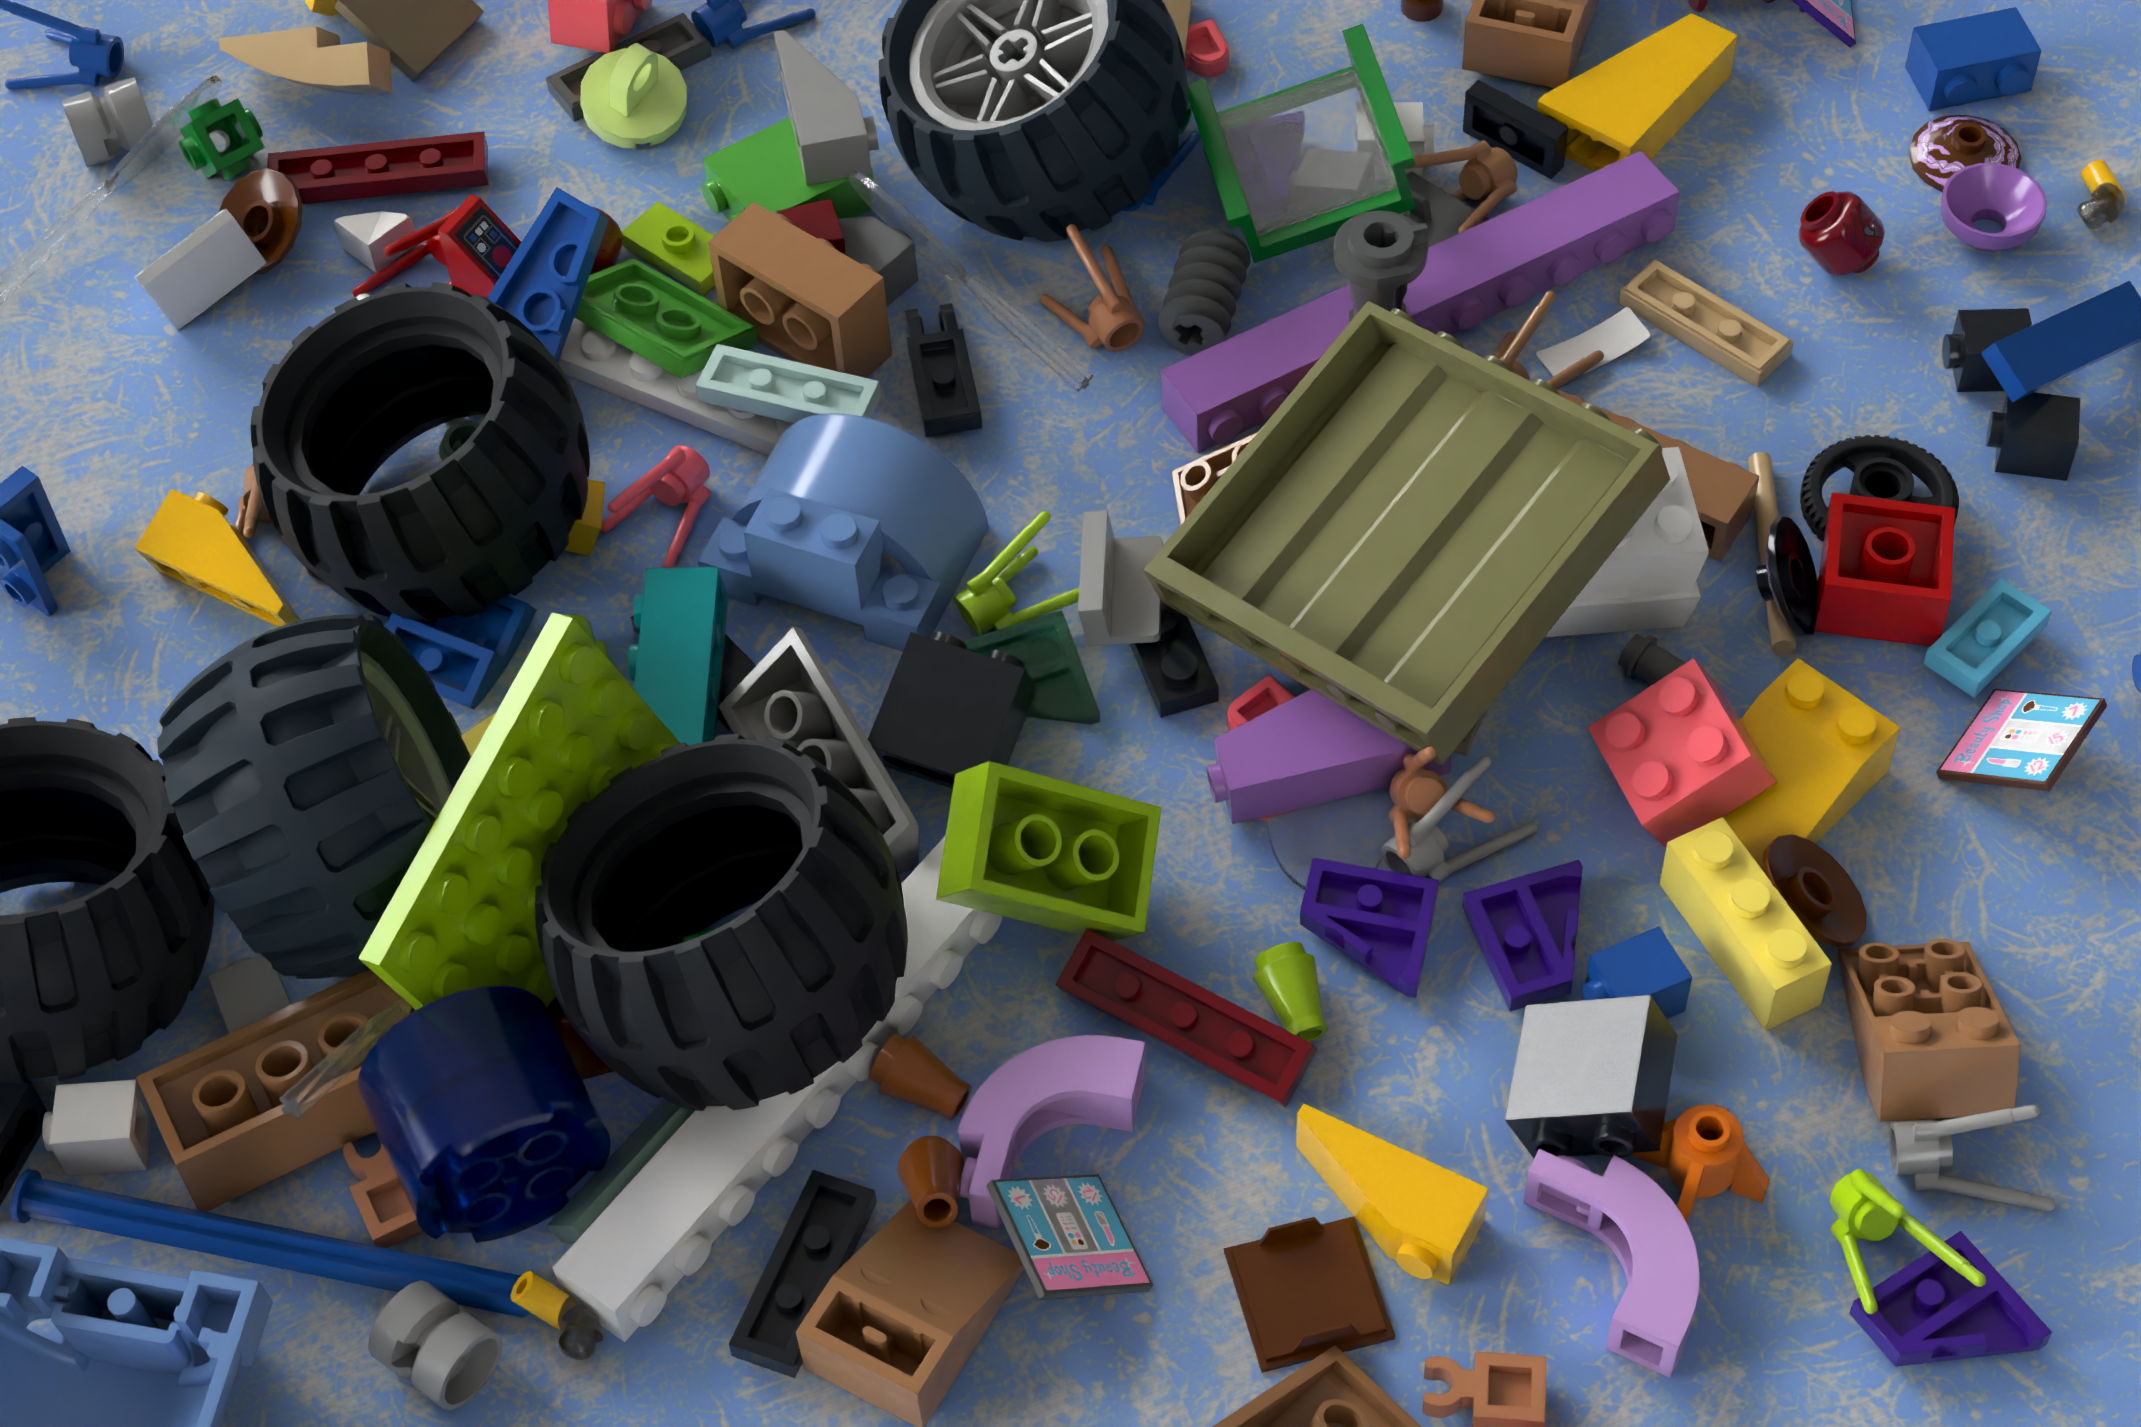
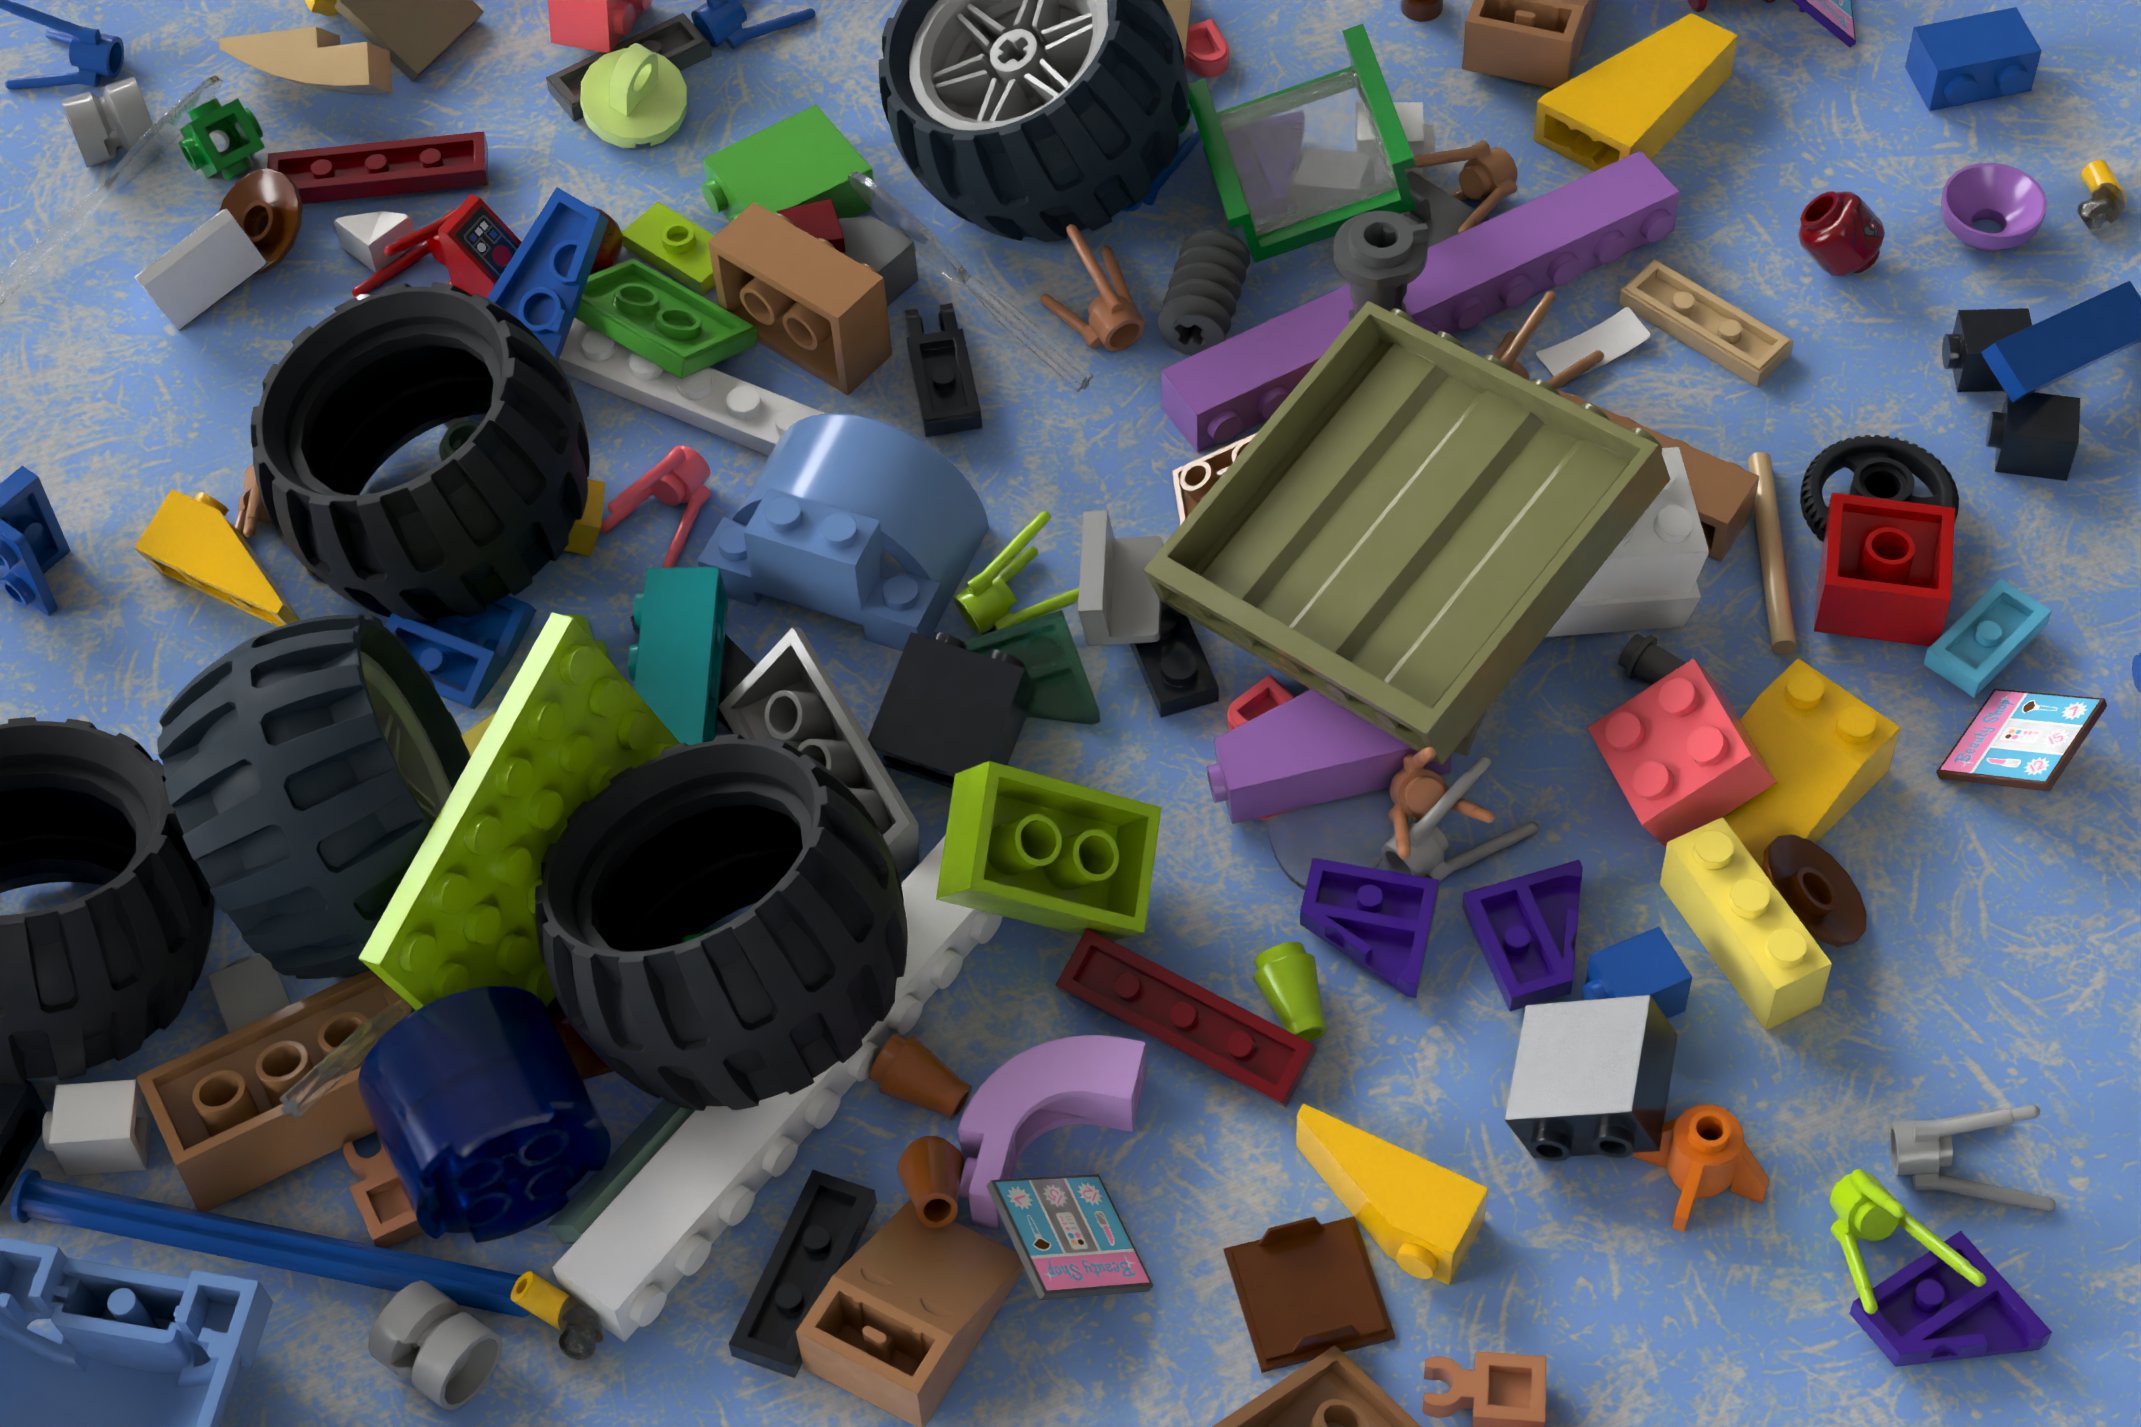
light aqua plate [695,344,881,423] -> none
light grey slope [774,30,879,185] -> none
black plate [1463,80,1568,179] -> none
lavender arch [1523,1149,1700,1378] -> none
black dish [1756,517,1818,636] -> none
medium nougat slope [1838,939,2021,1122] -> none
reddish brown dish [1909,115,2021,192] -> none

